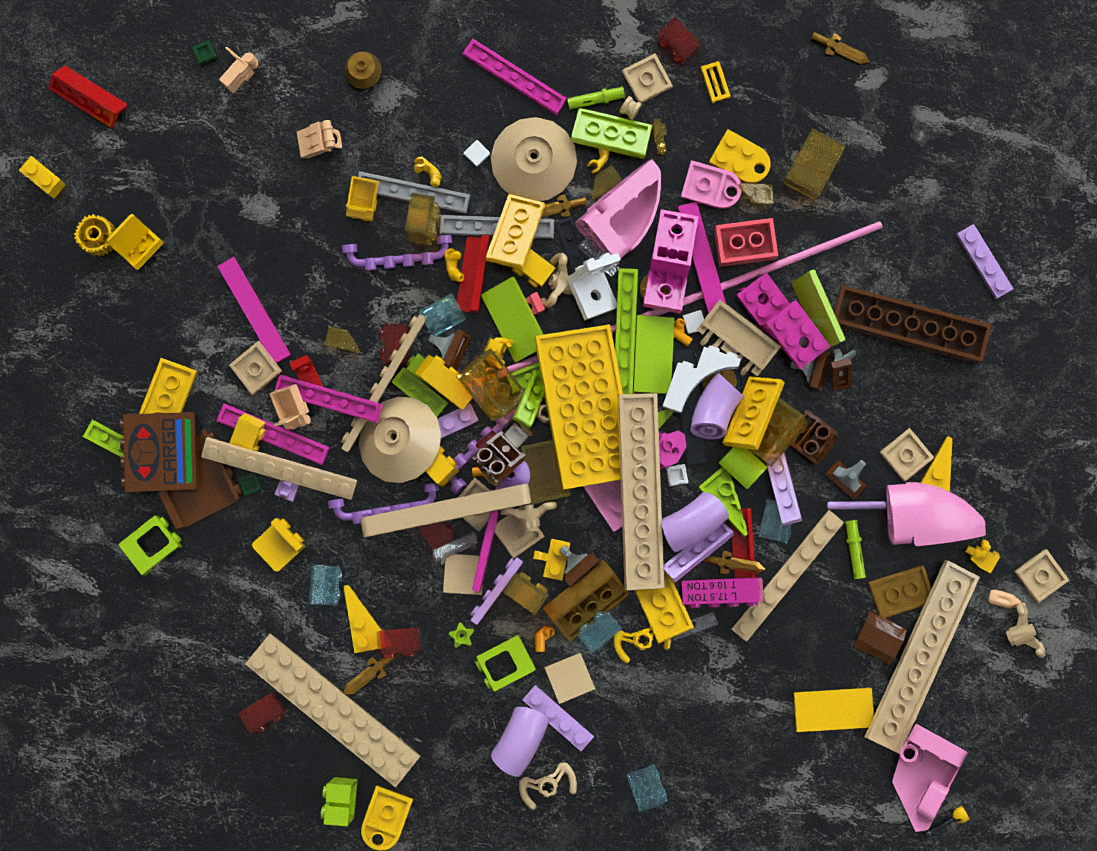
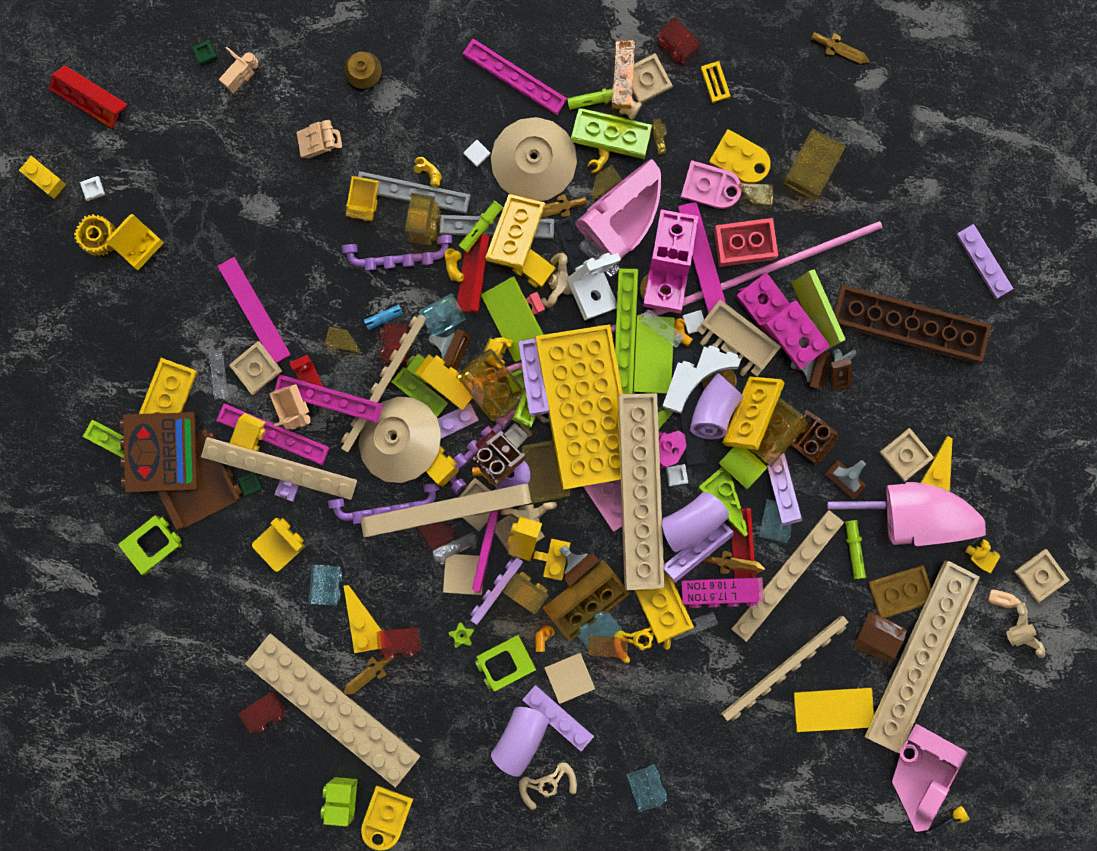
none -> white tile [80,176,105,201]
none -> clear piece [209,352,229,400]
none -> dark azure pin [364,304,403,331]
none -> lime pin [459,200,503,252]
none -> yellow brick [507,516,542,561]
none -> lavender plate [519,339,549,416]
none -> clear orange tile [587,635,628,659]
none -> clear orange tile [612,40,635,109]
none -> clear piece [640,309,685,347]
none -> tan plate [721,616,848,721]

